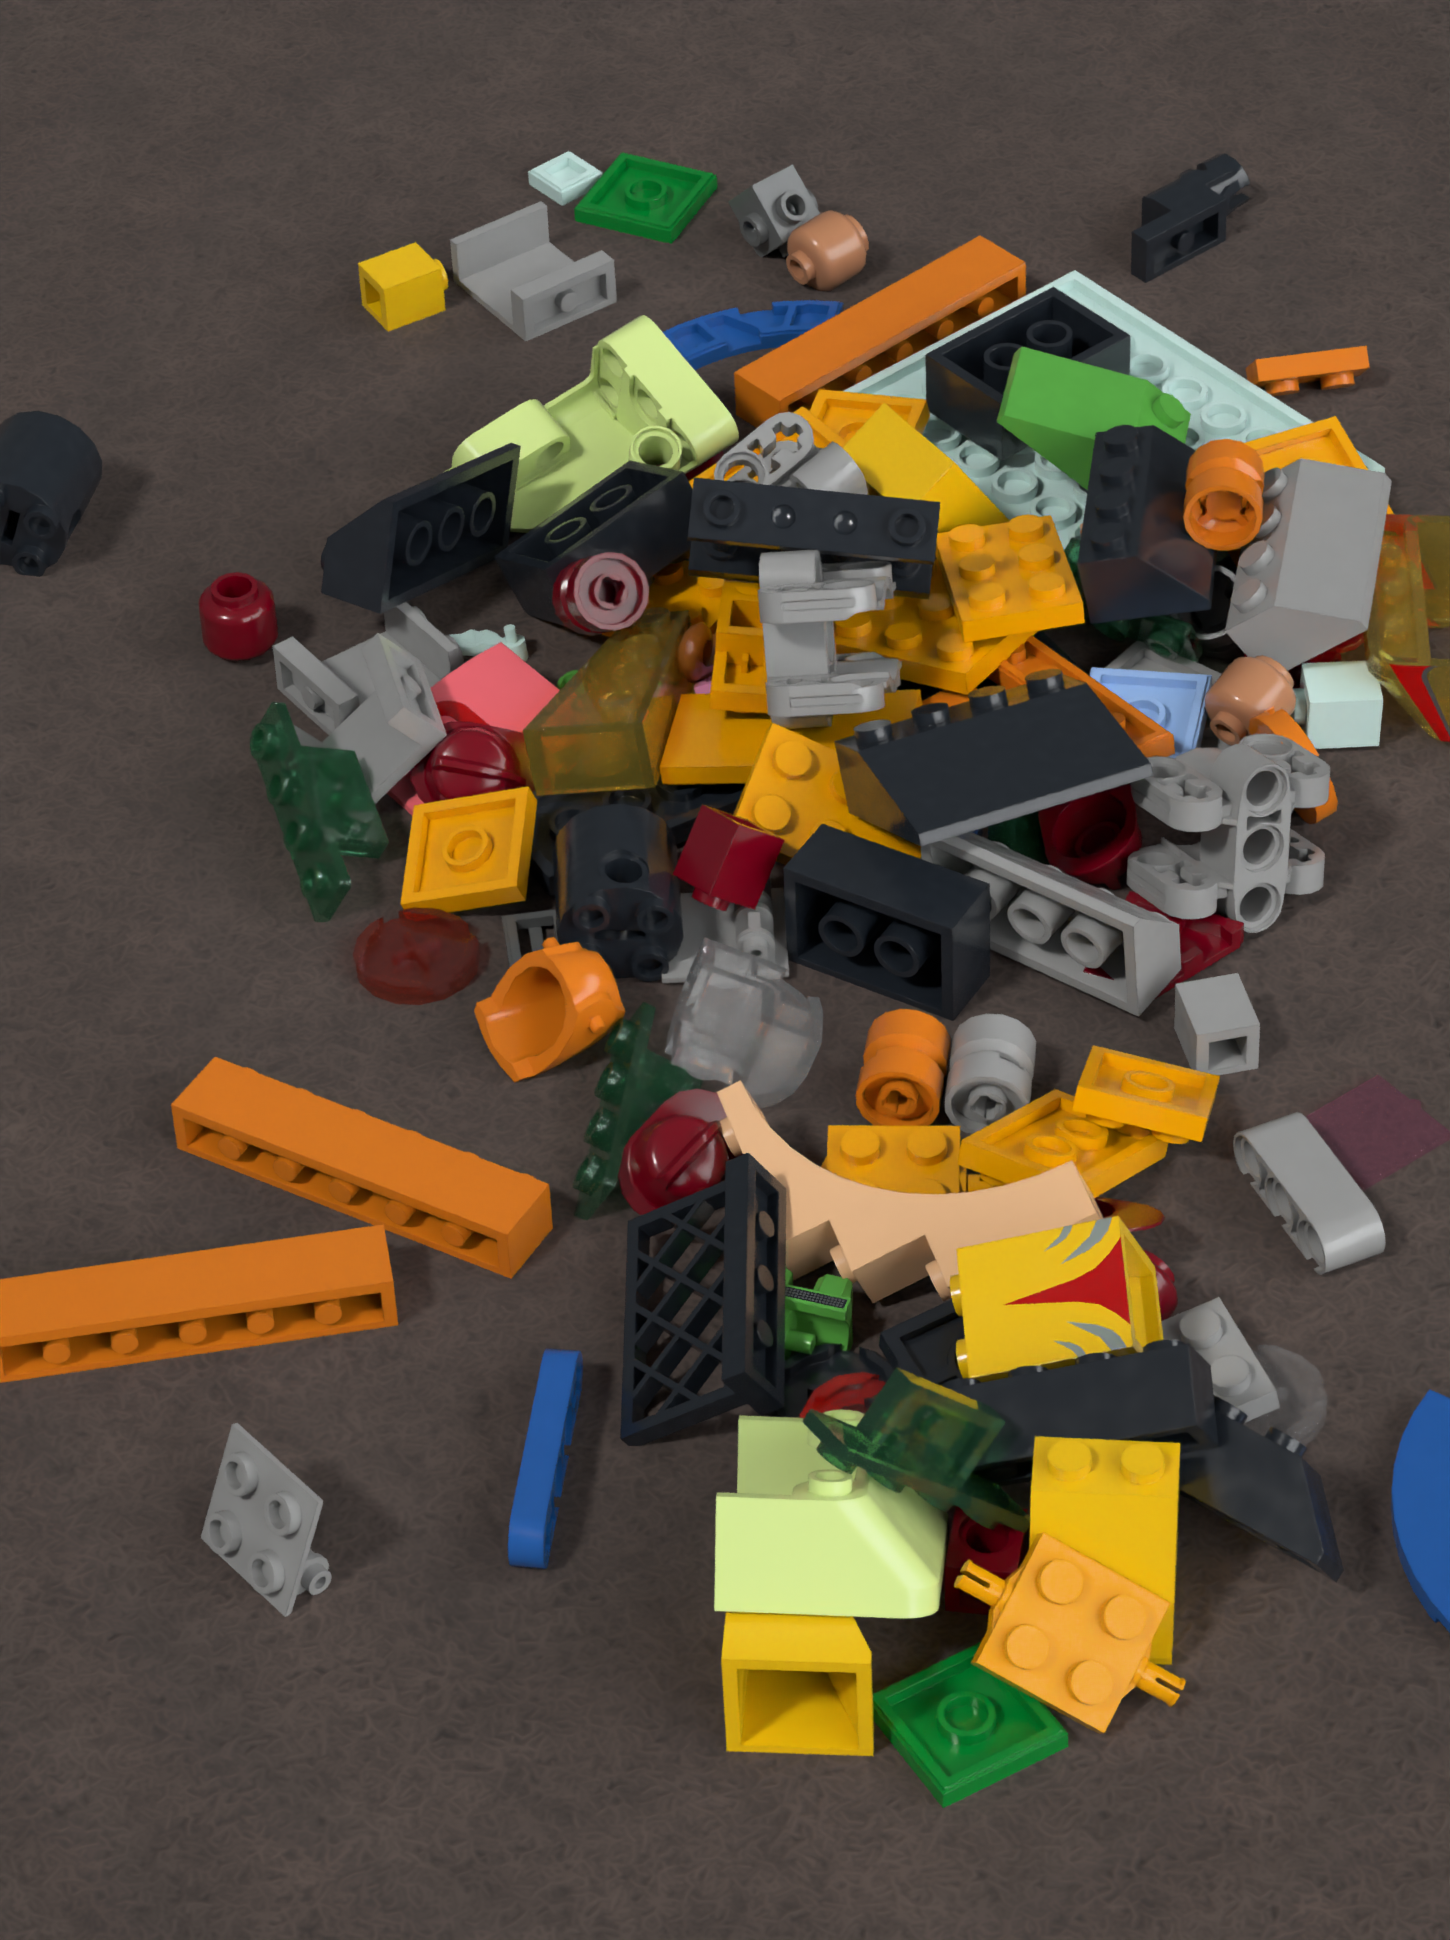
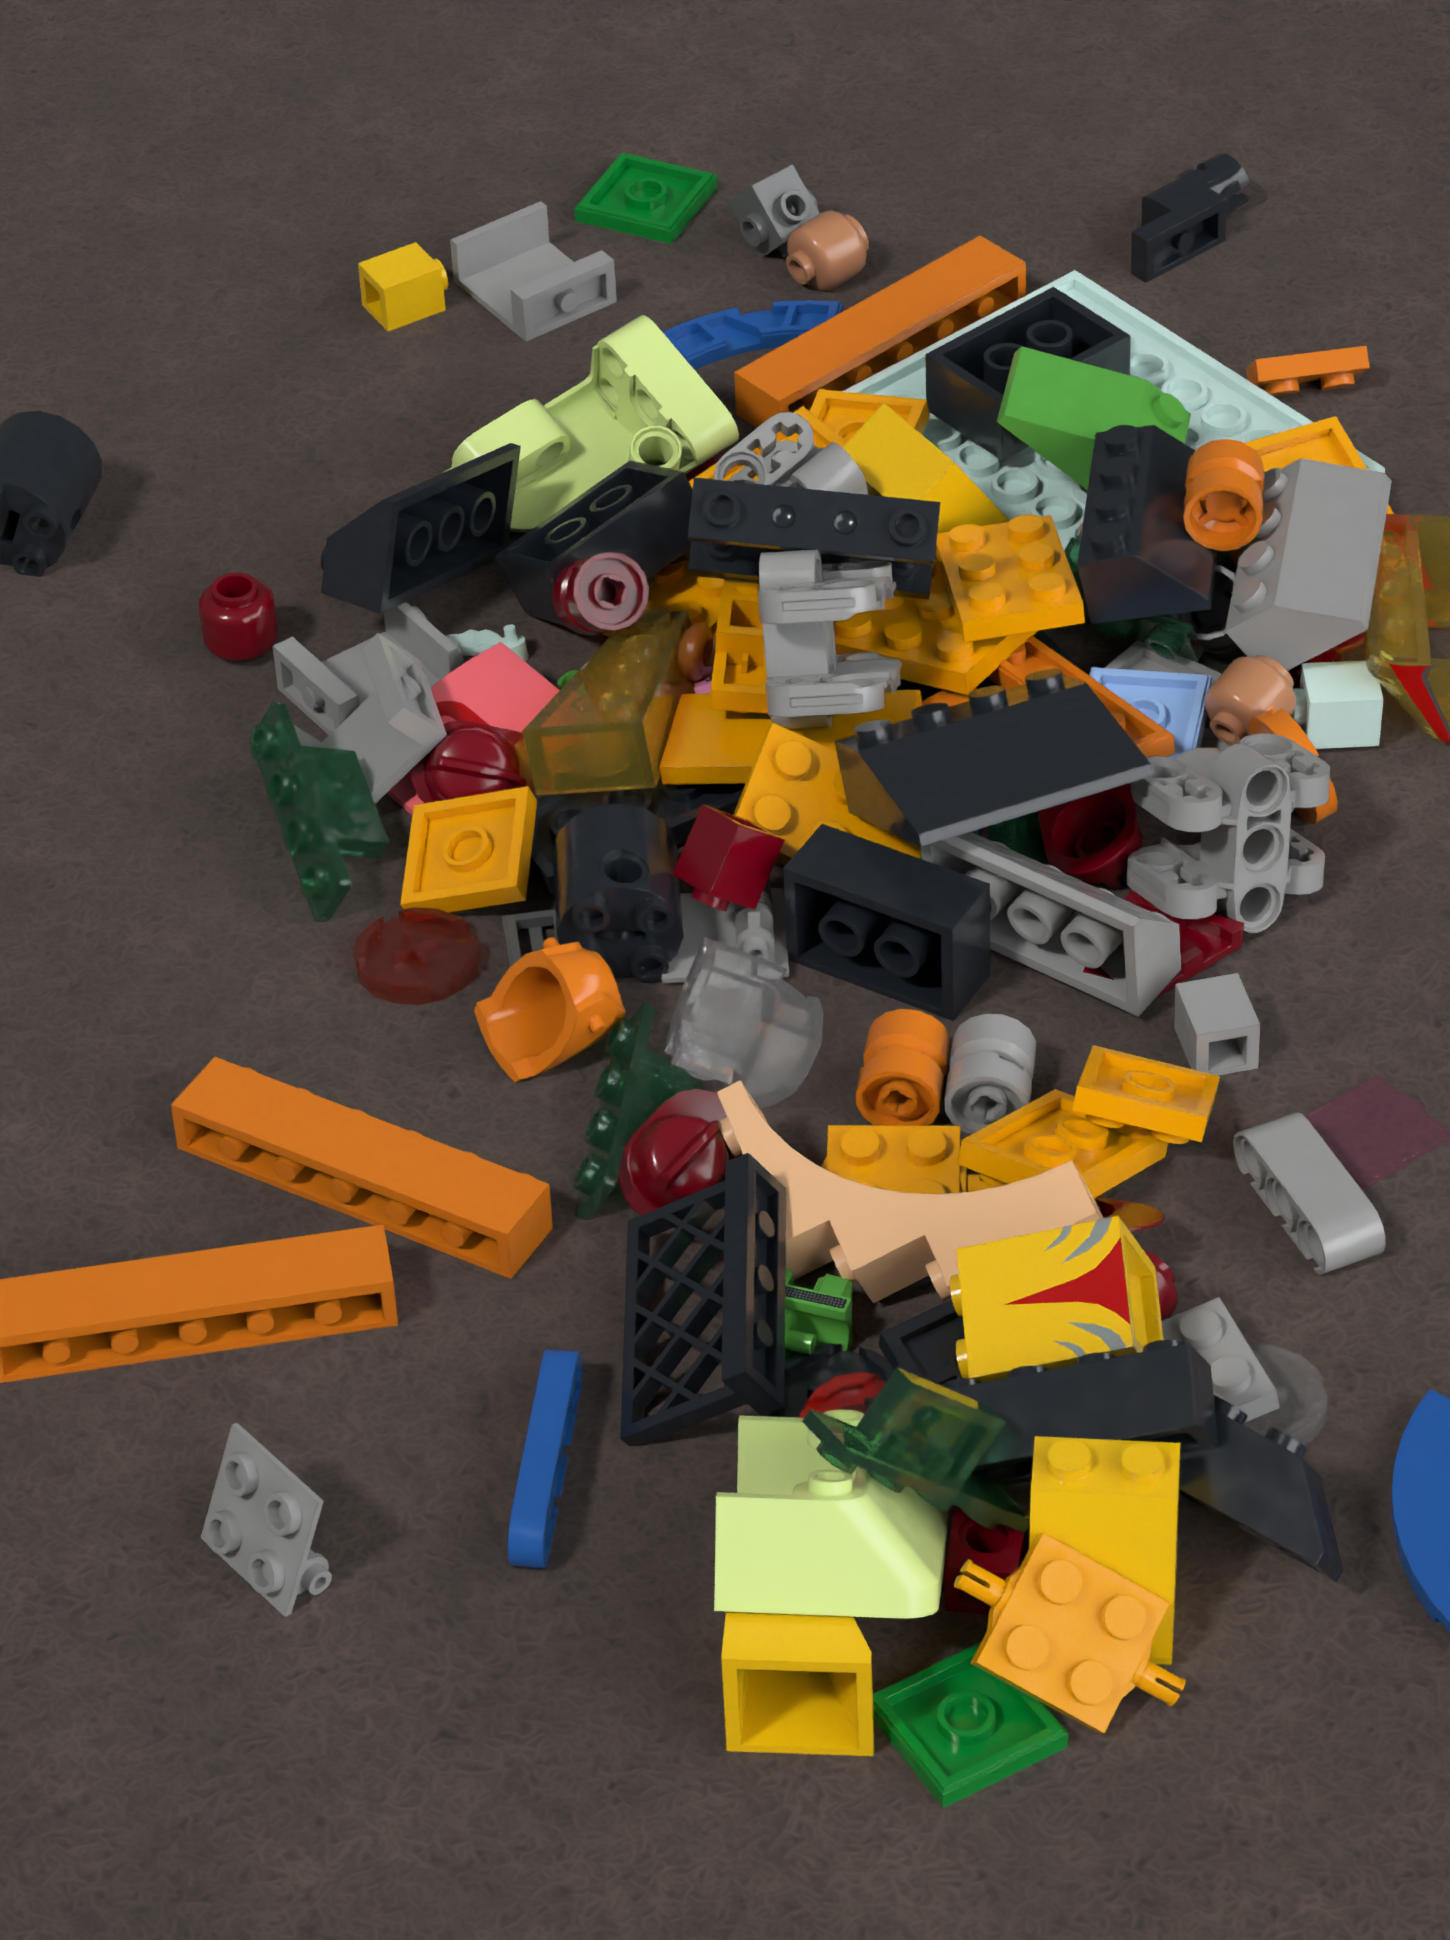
light aqua tile [528,151,603,206] -> none

